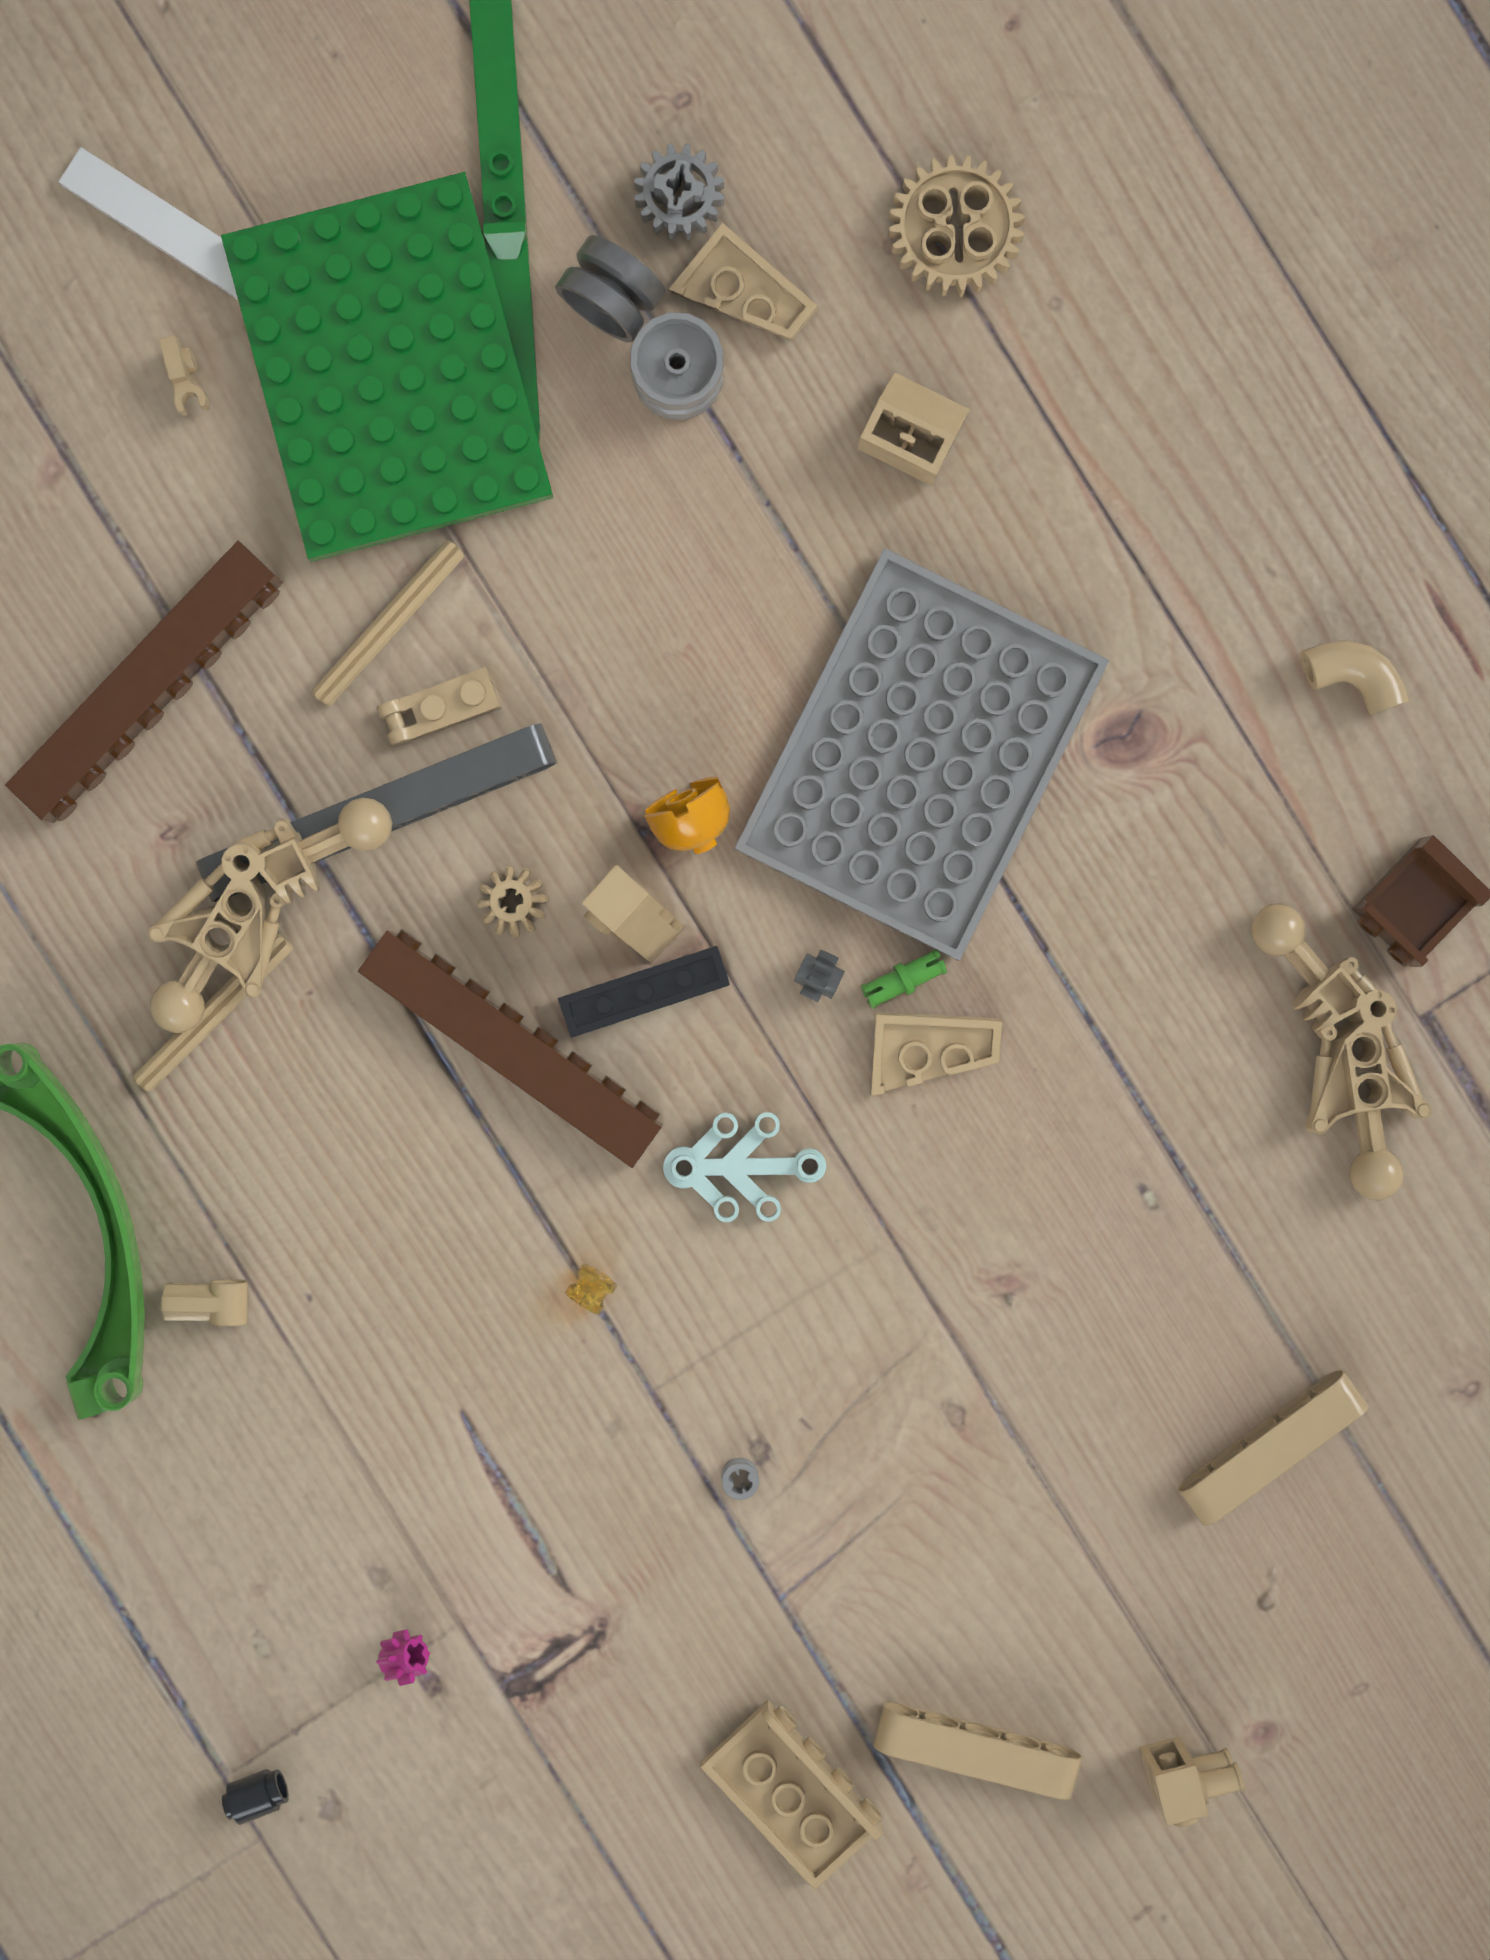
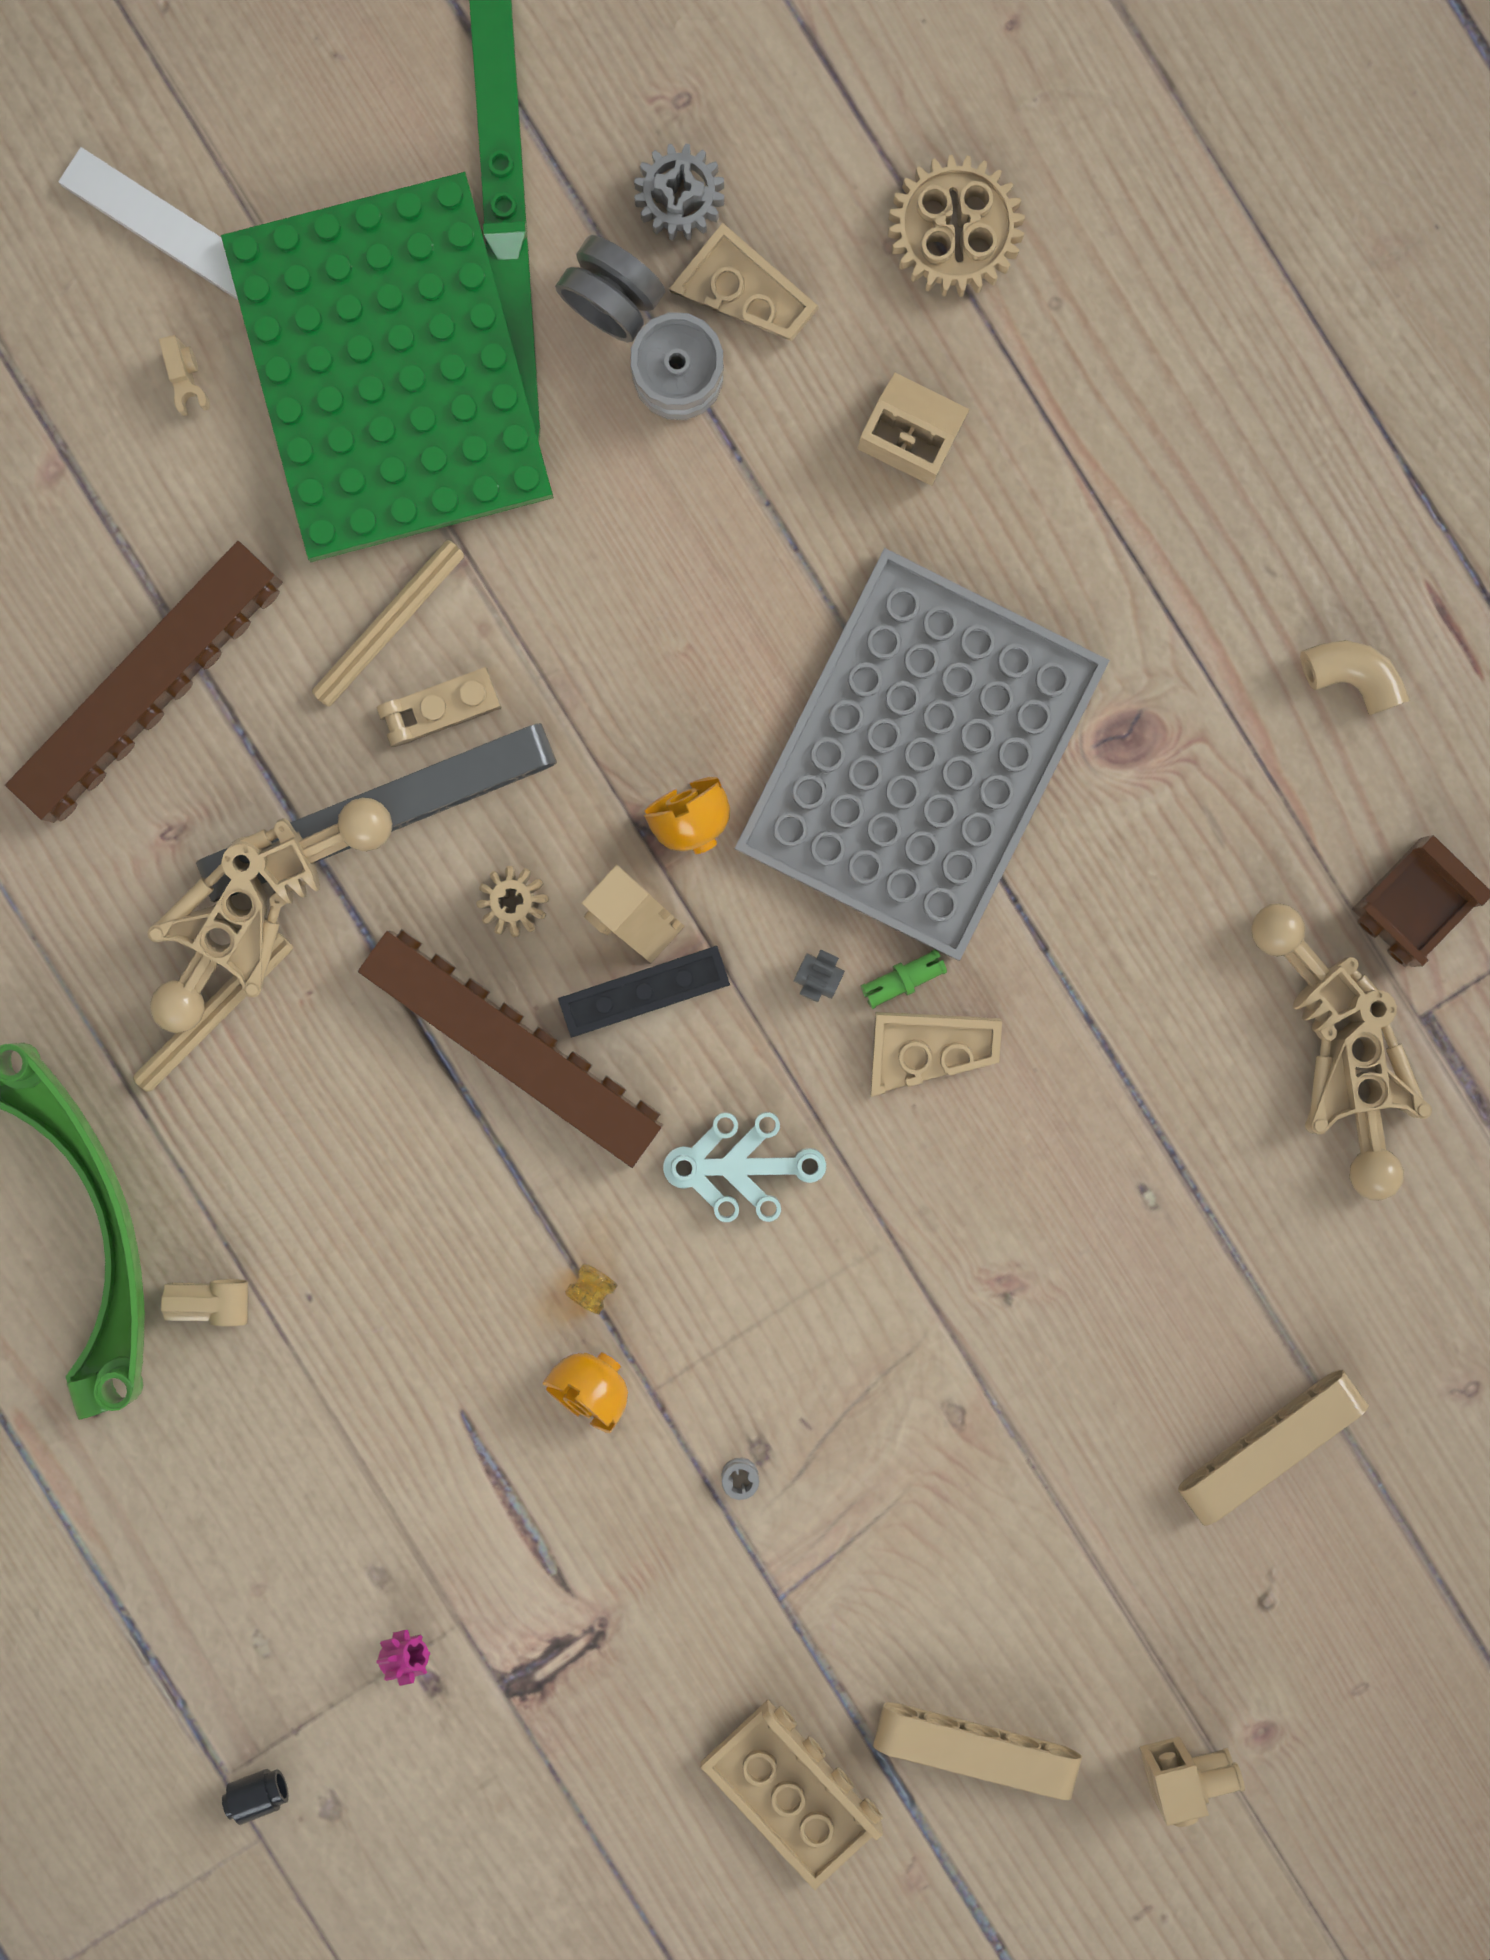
none -> light orange cylinder [543,1352,628,1433]

